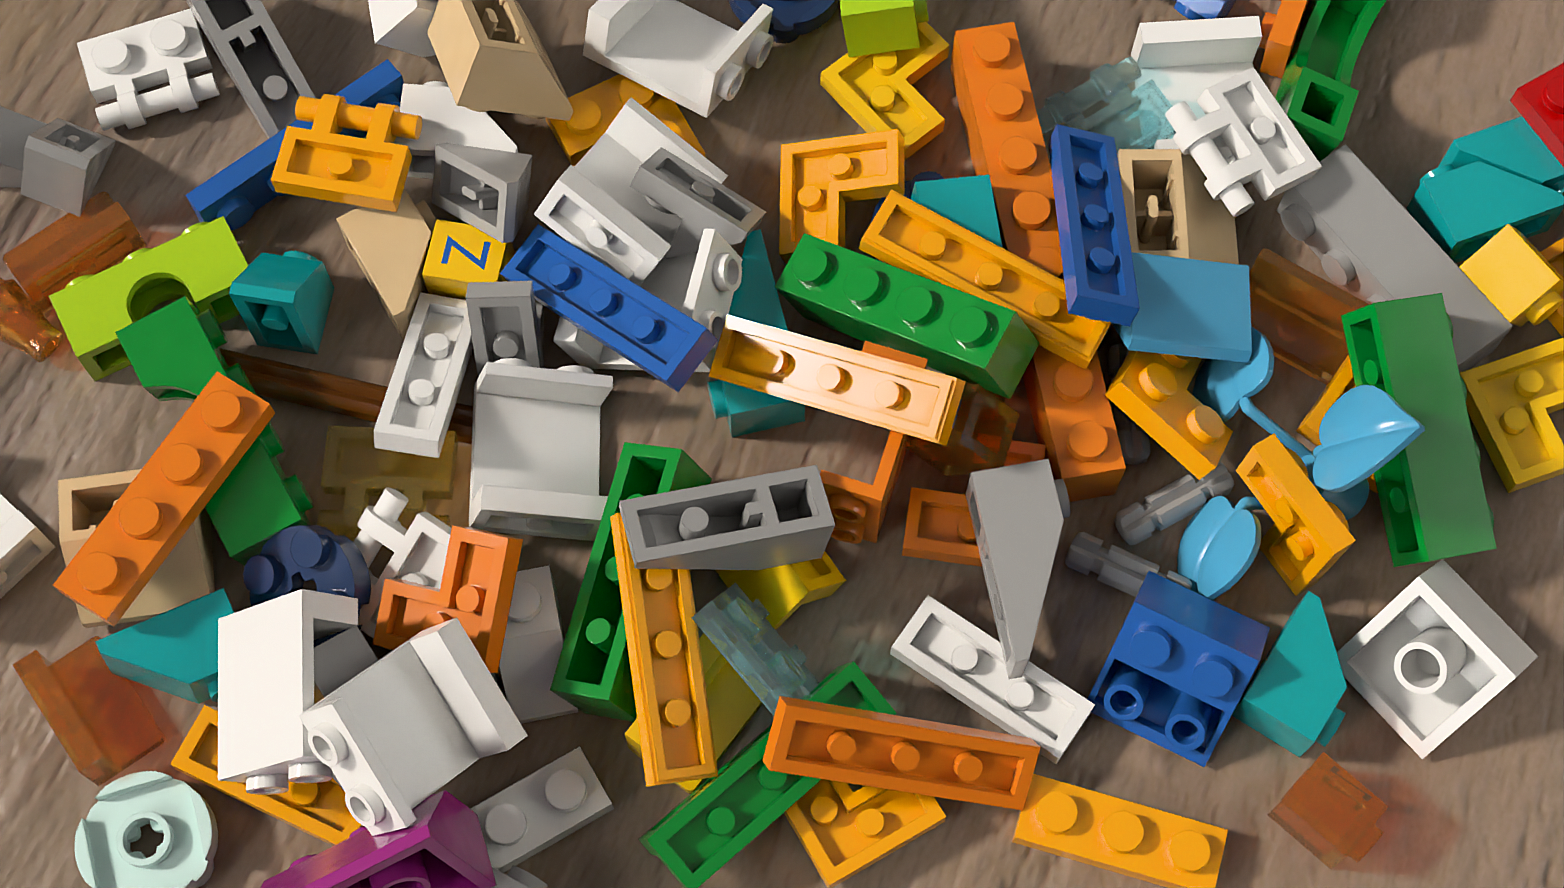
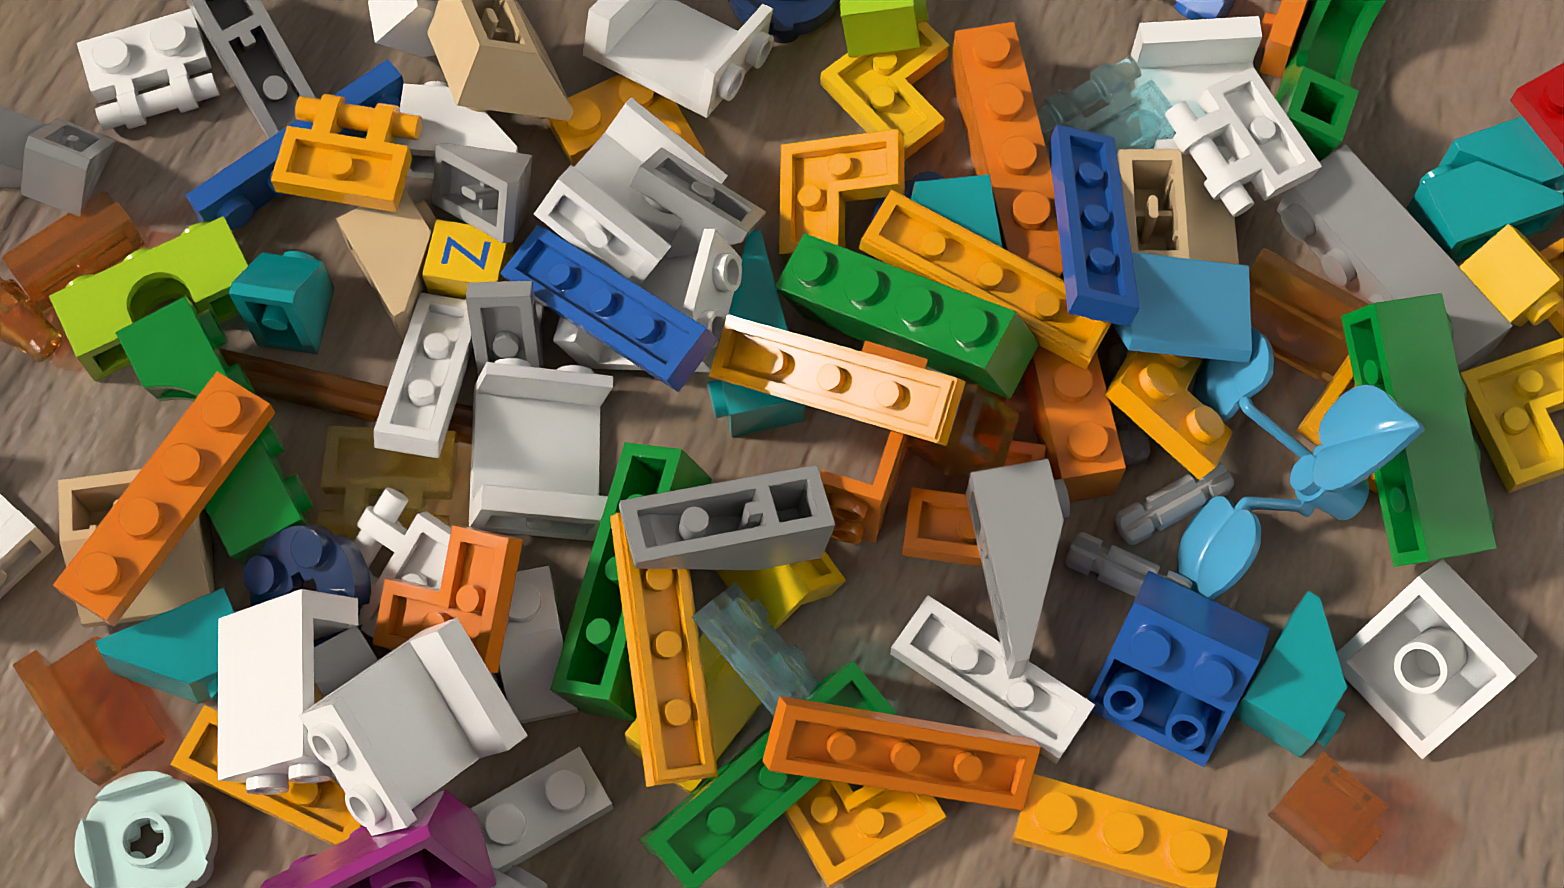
light orange plate [1236,433,1356,596] -> none

